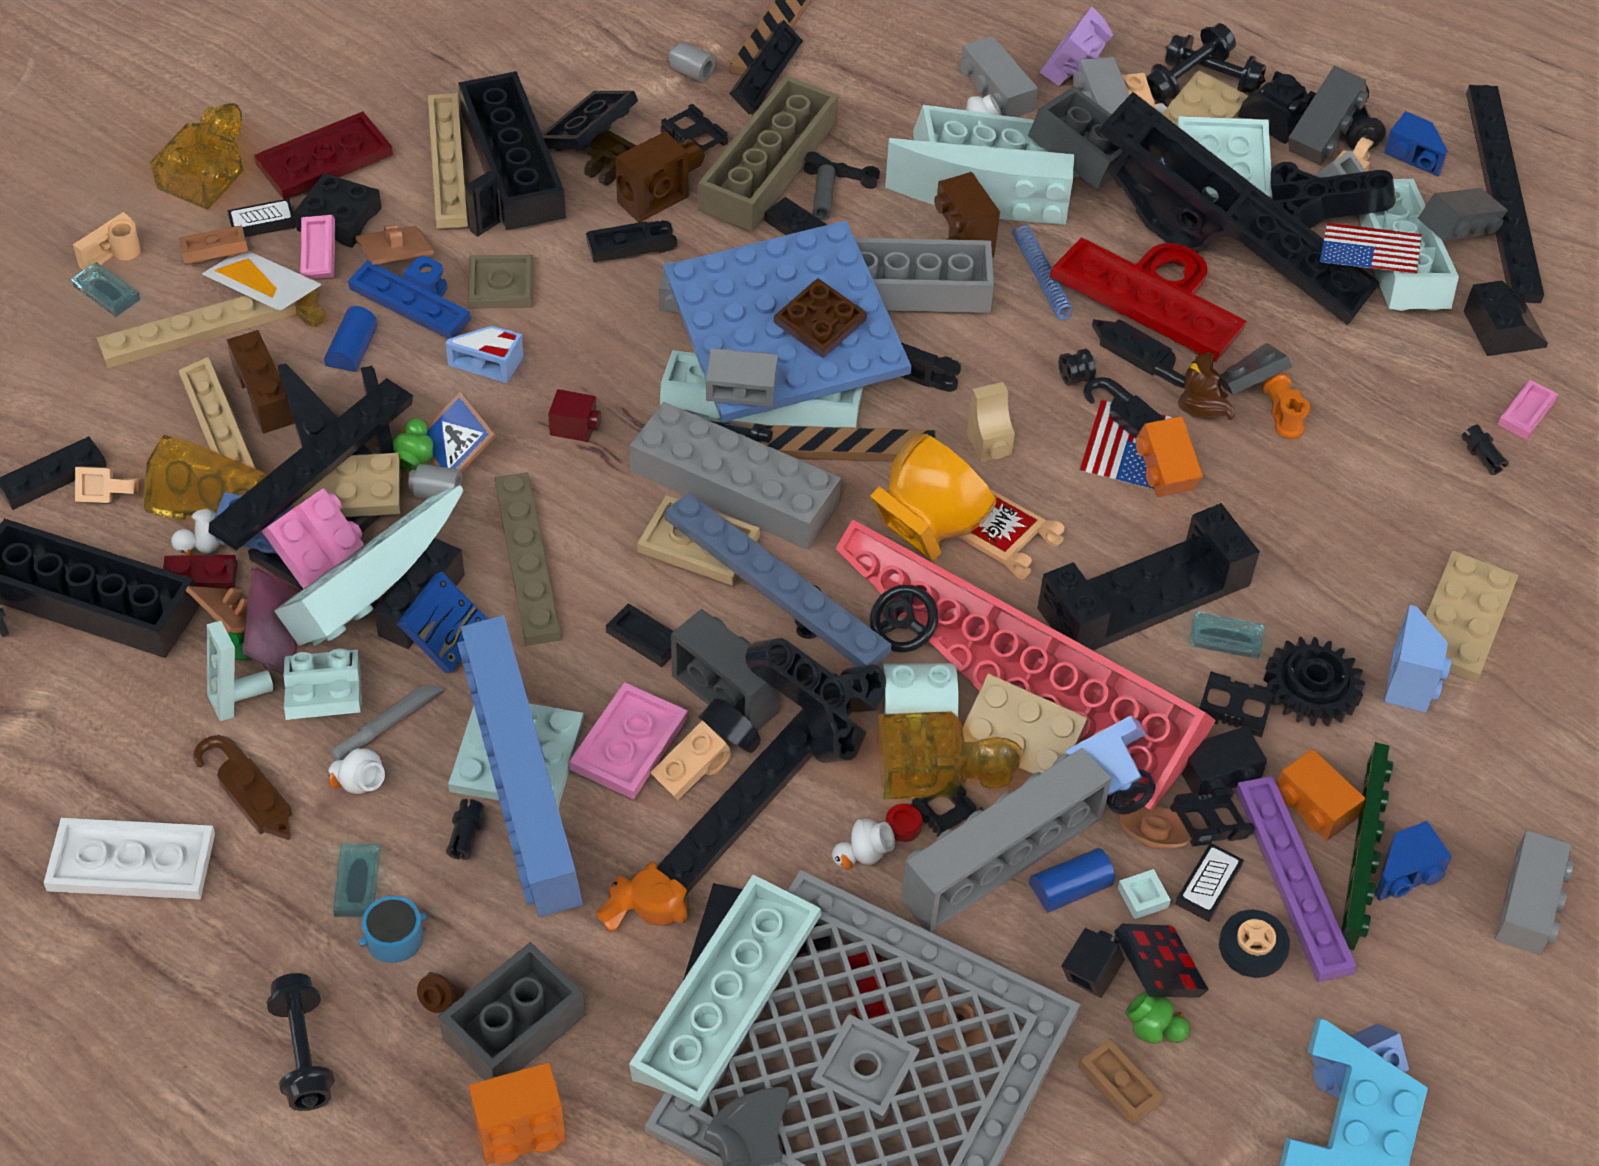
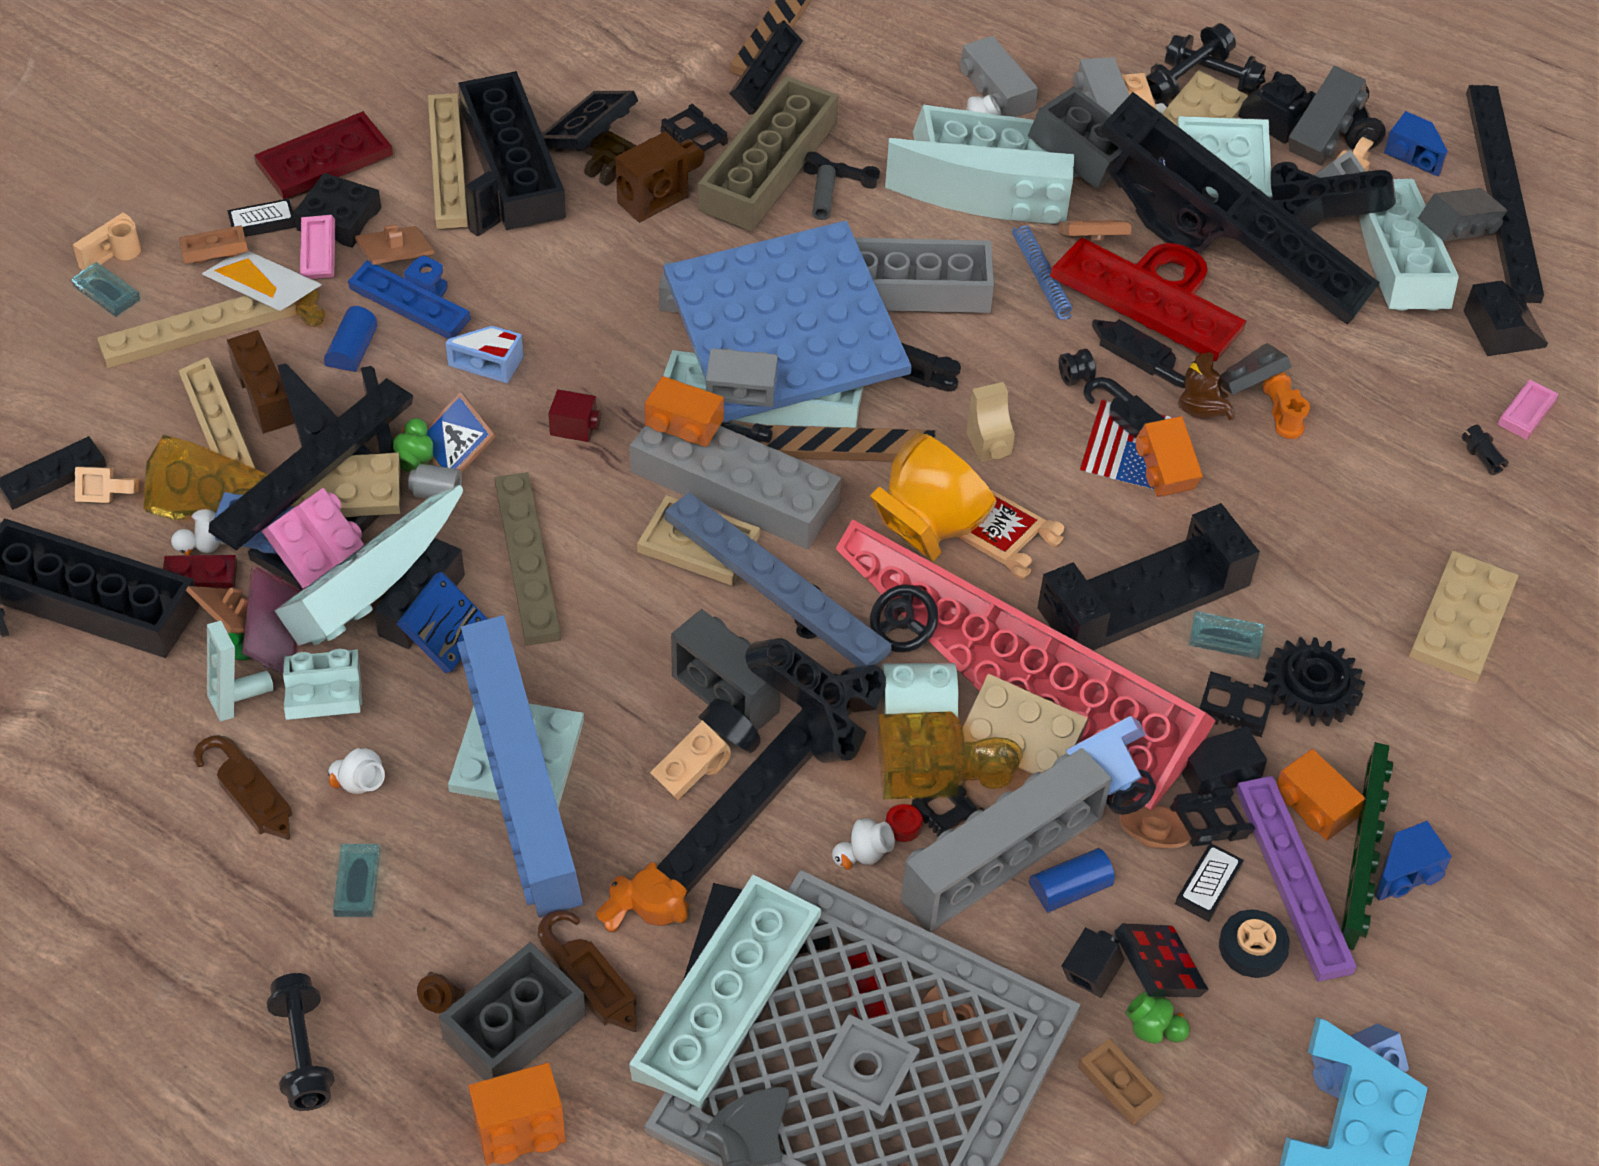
white plate [43,818,215,899] -> none
clear yellow brick [150,103,244,210] -> none
light grey piece [330,685,444,760] -> none
piece [358,896,427,963] -> none
black pin [446,799,484,860] -> none
dark tan tile [468,255,533,309] -> none
bright pink plate [569,682,688,800] -> none
black hinge [586,220,678,262] -> none
black tile [606,603,674,667] -> none
light grey brick [668,42,716,83] -> none
black plate [764,197,828,235] -> none
reddish brown tile [774,278,867,358] -> none
reddish brown slope [934,172,1000,258] -> none
lavender brick [1039,6,1113,86] -> none
light aqua plate [1118,869,1171,919] -> none
sticker [1320,223,1422,274] -> none
light blue slope [1384,605,1451,712] -> none
light grey brick [1495,830,1574,955] -> none
none -> reddish brown plate [538,910,637,1032]
none -> orange brick [645,376,724,447]
none -> nougat plate [1059,220,1131,241]

